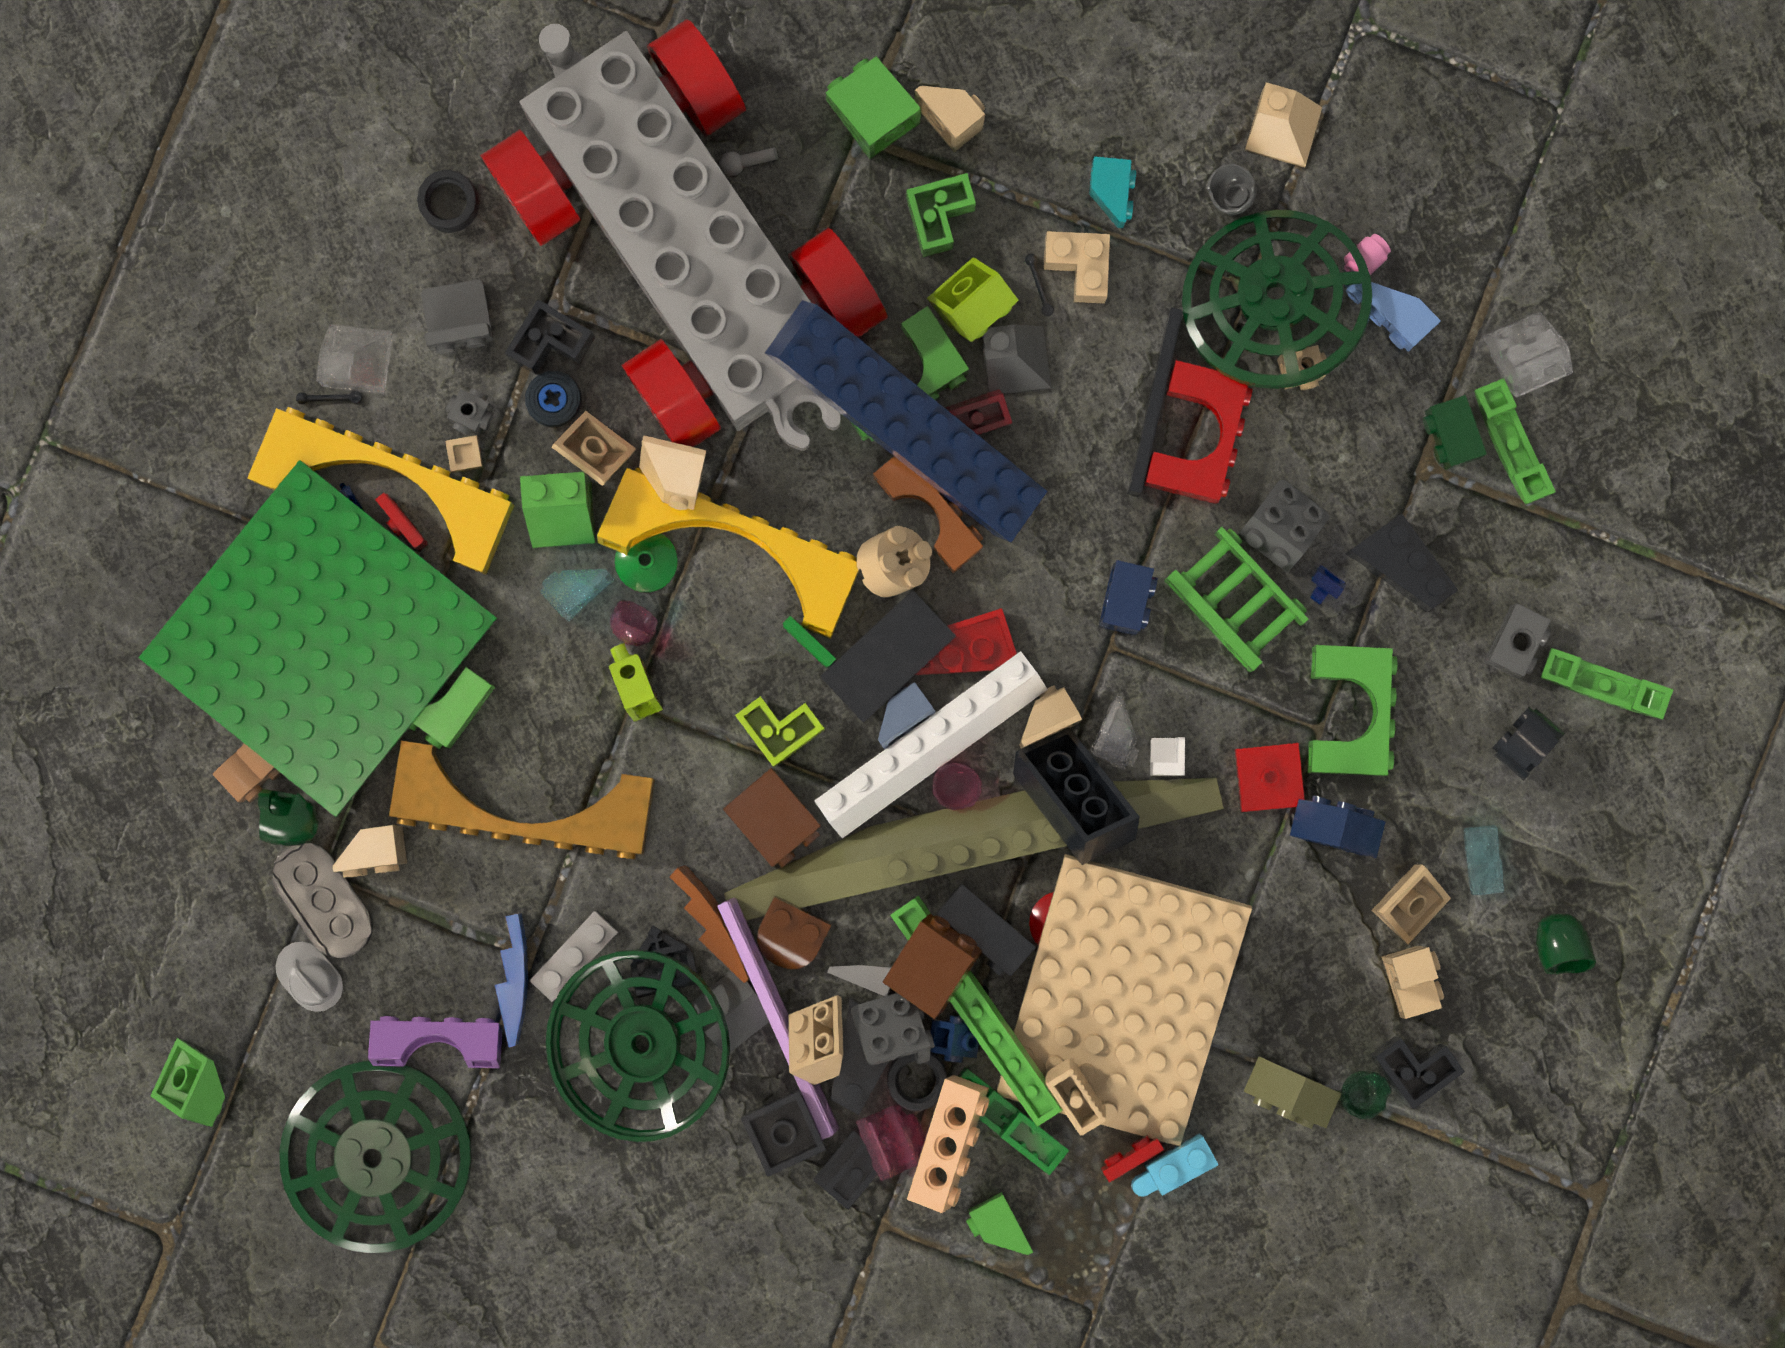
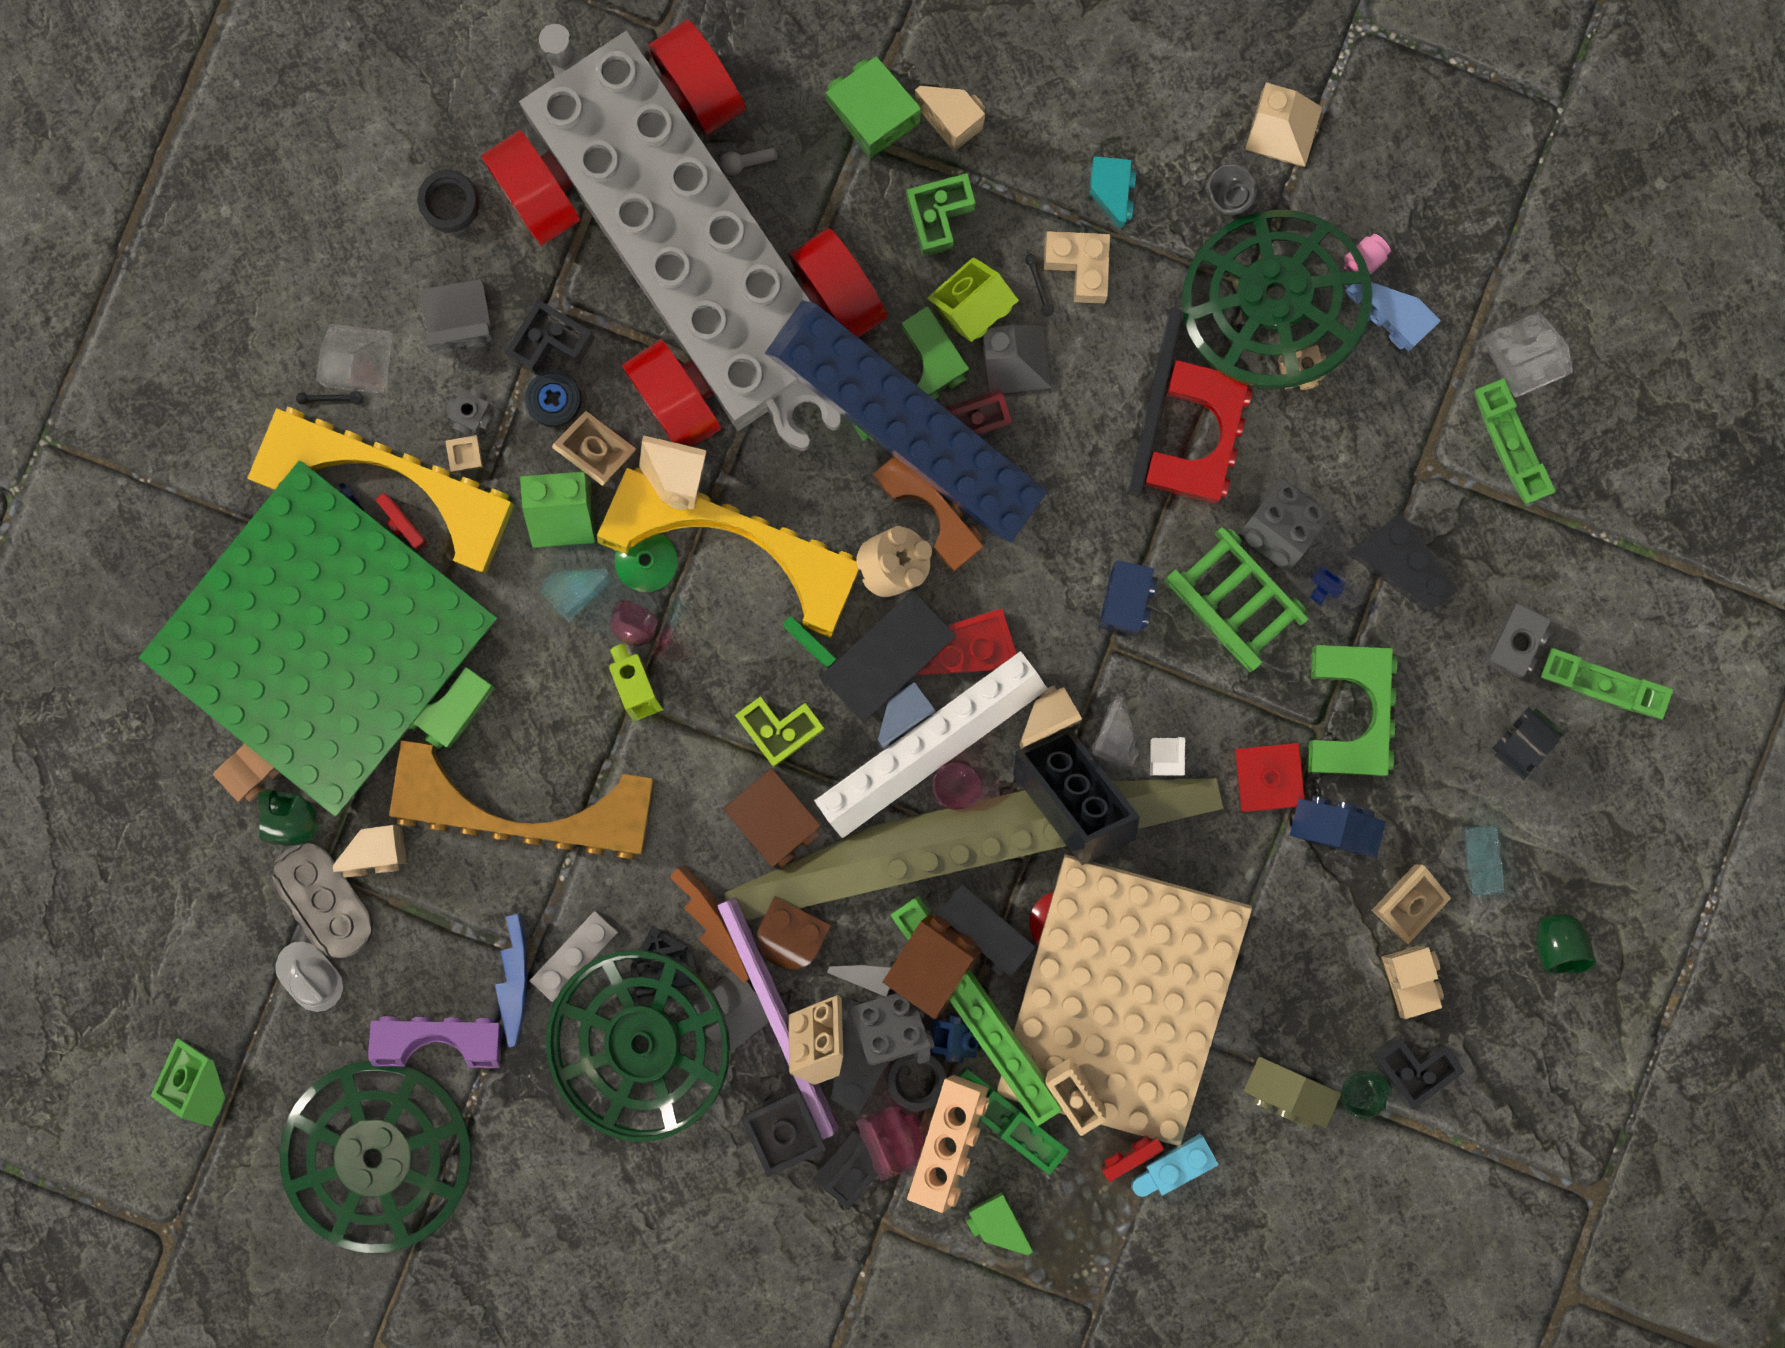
dark green brick [1423,395,1487,470] -> none

